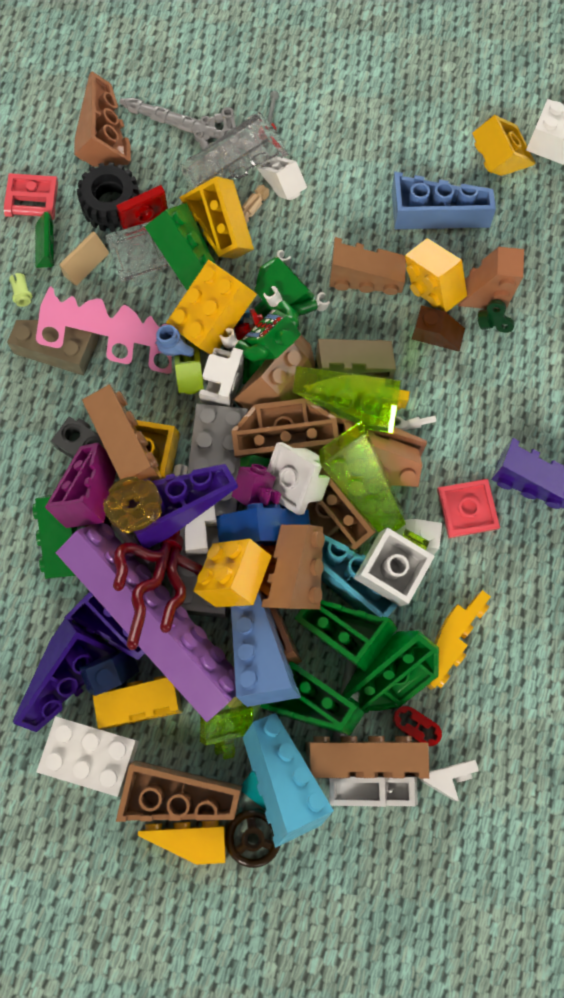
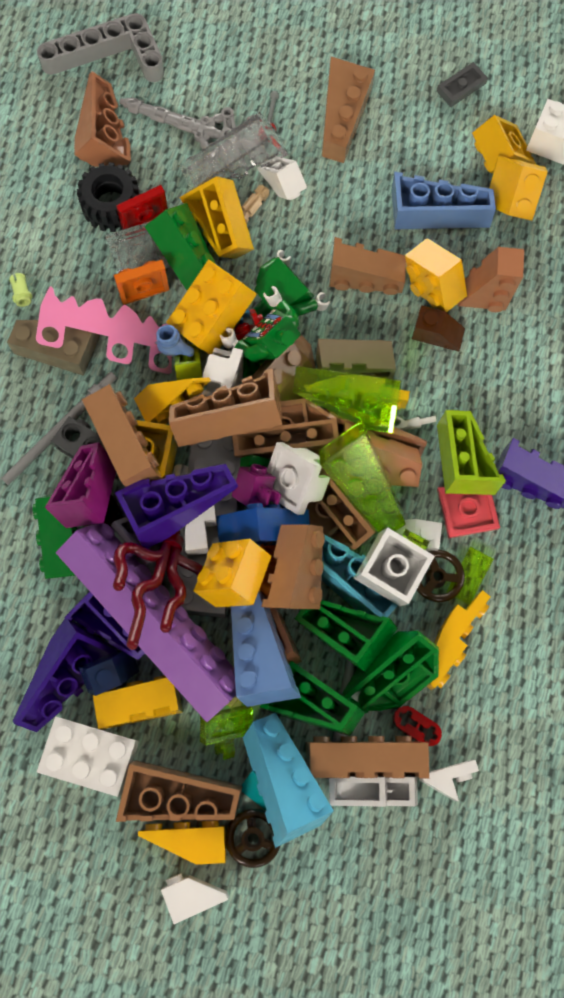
coral plate [4,173,58,220] -> none
green slope [35,212,54,268] -> none
tan slope [60,231,109,286] -> none
clear yellow plate [103,476,162,533] -> none
dark green piece [478,300,515,333] -> none
none -> light grey bar [1,371,118,485]
none -> light grey beam [37,13,164,82]
none -> orange plate [114,260,169,305]
none -> yellow slope [134,378,211,424]
none -> white slope [161,873,229,924]
none -> medium nougat wedge [169,368,282,447]
none -> medium nougat wedge [322,56,375,163]
none -> dark brown piece [417,550,465,602]
none -> dark grey plate [436,62,488,107]
none -> lime wedge [437,410,506,495]
none -> clear neon green tile [445,546,494,605]
none -> yellow slope [489,156,548,221]

